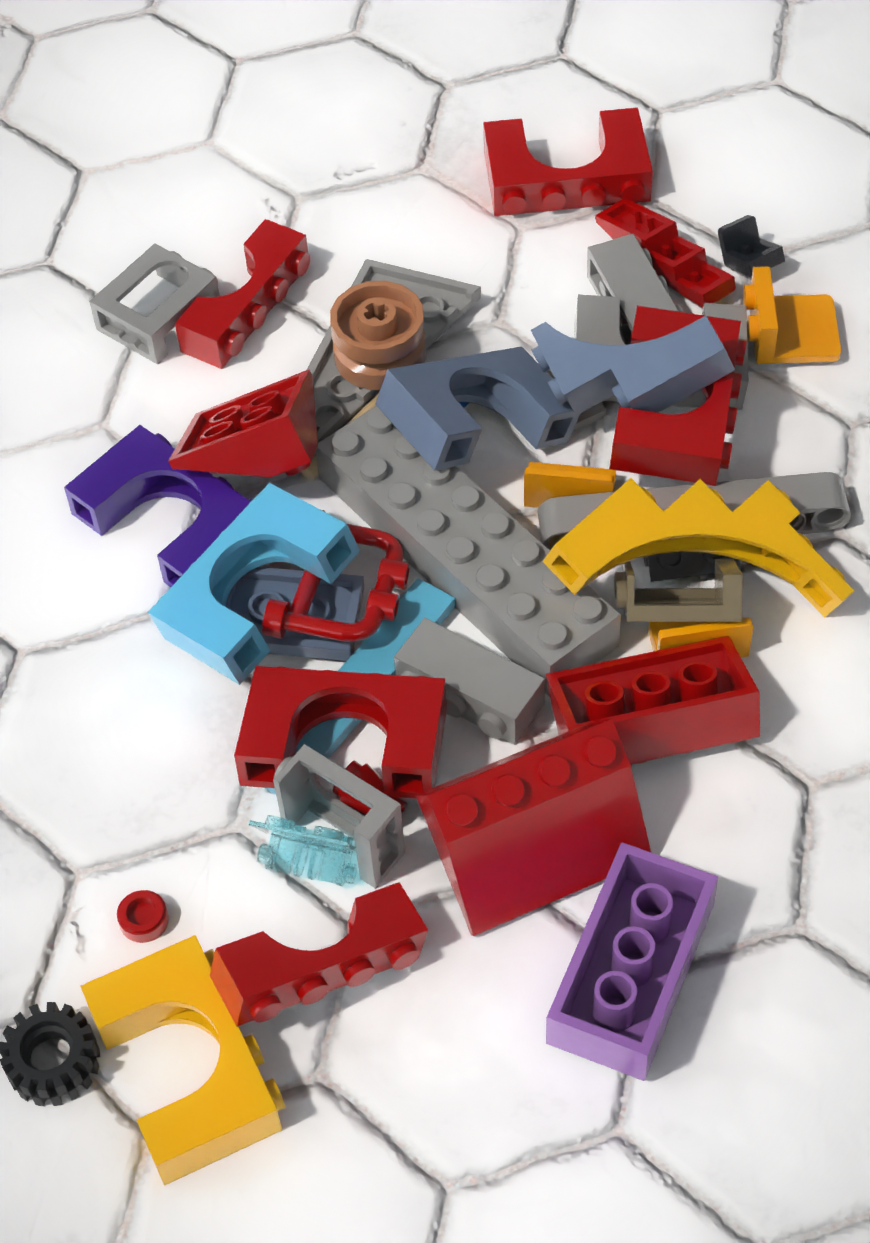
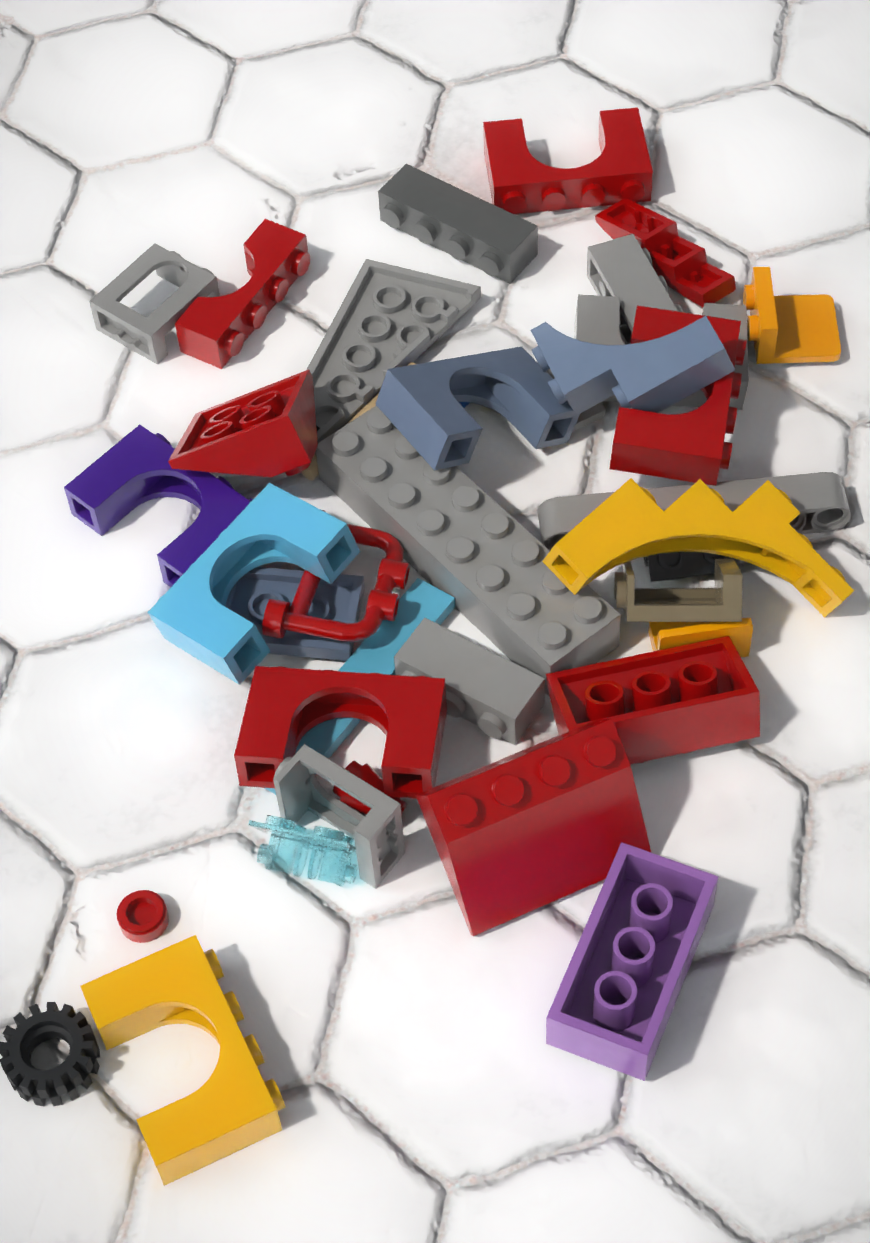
red arch [210,882,428,1027] -> none
nougat wheel [330,280,426,390] -> none
light orange panel [524,462,616,508] -> none
black bracket [718,215,785,278] -> none
none -> dark grey brick [378,164,538,284]

